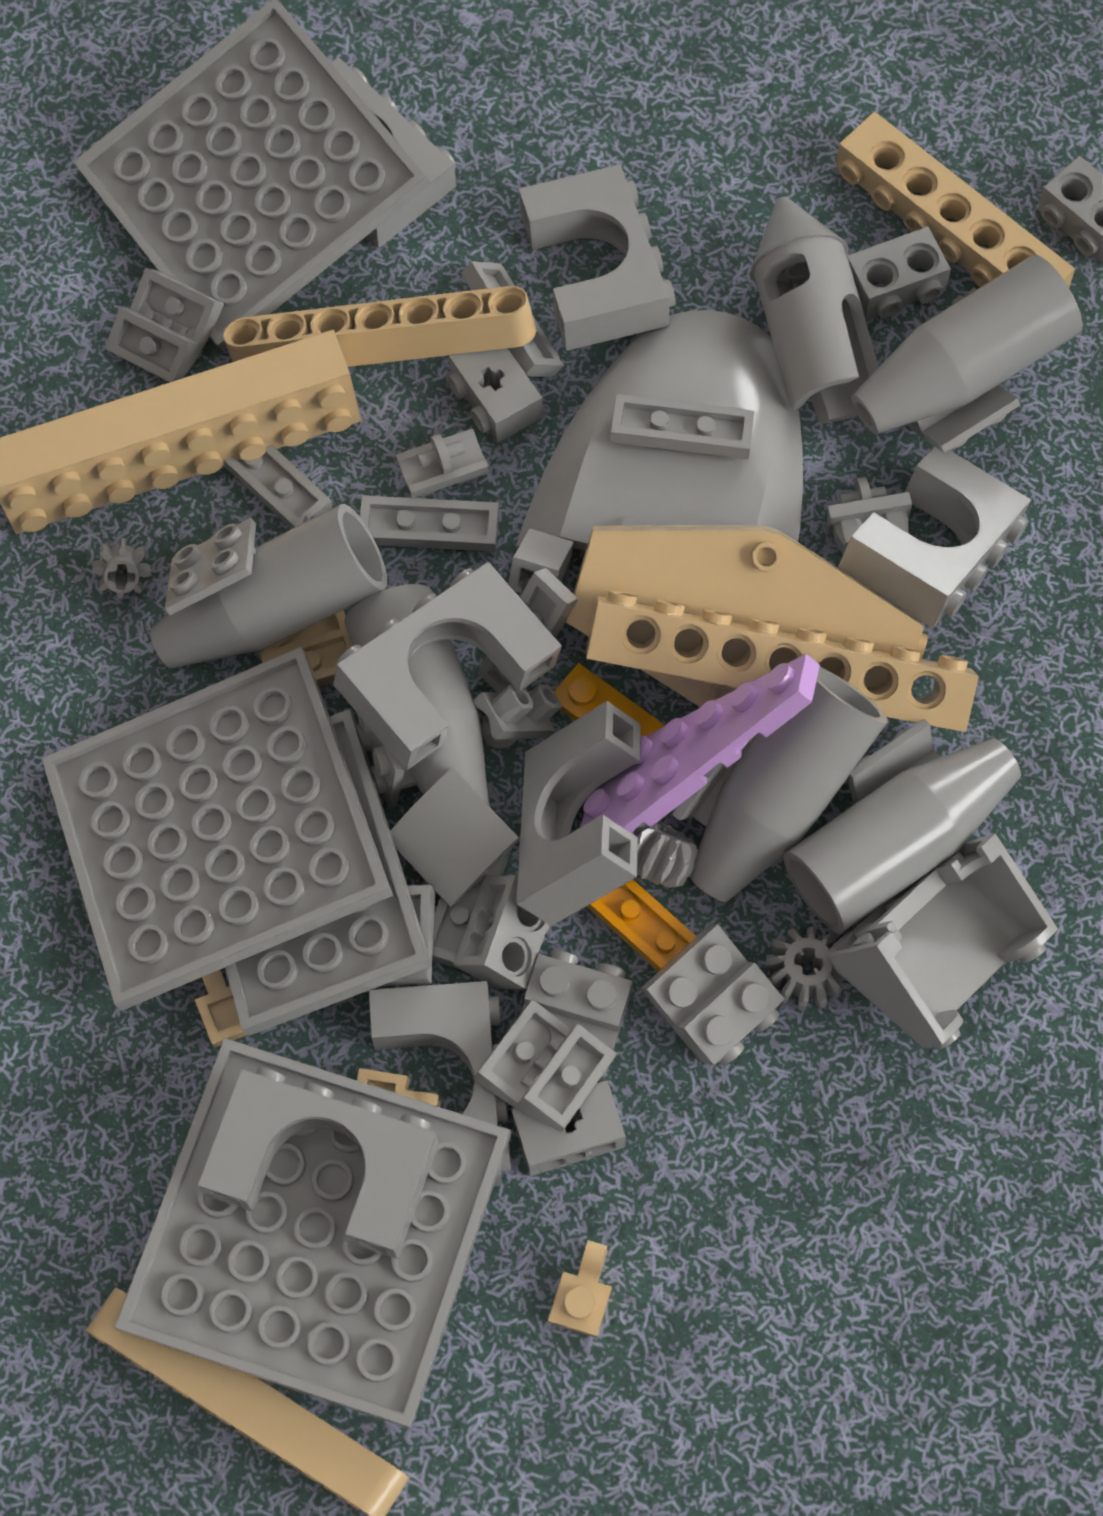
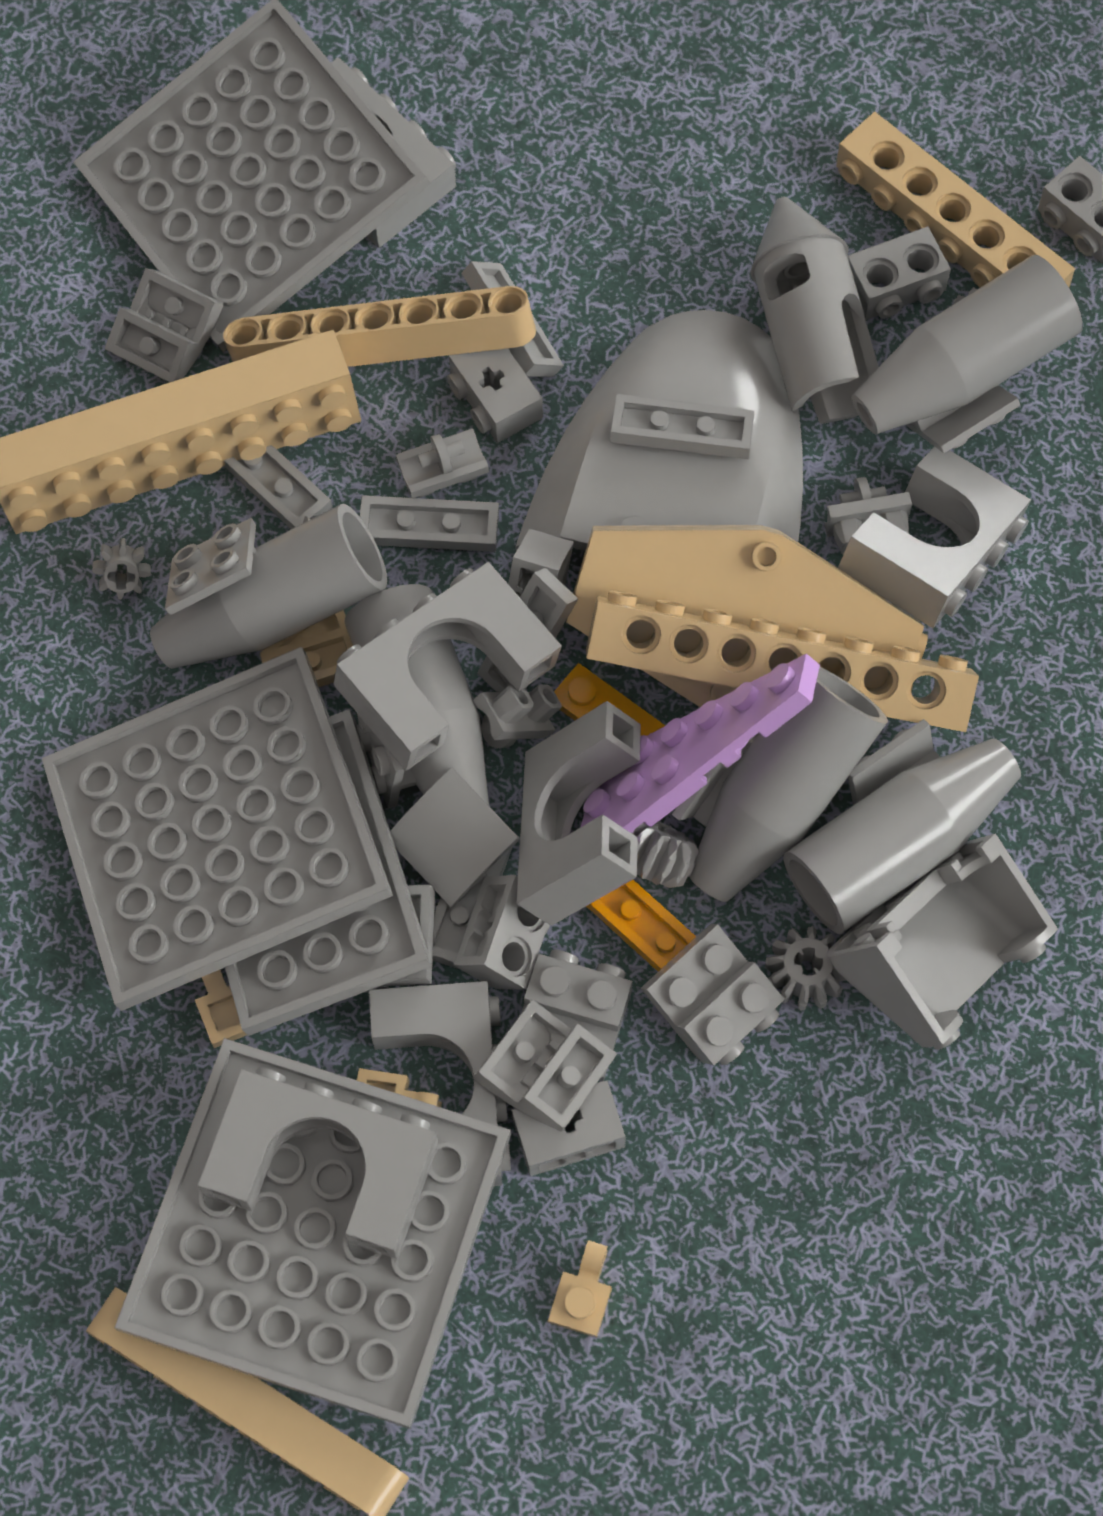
light grey arch [519,164,676,351] -> none

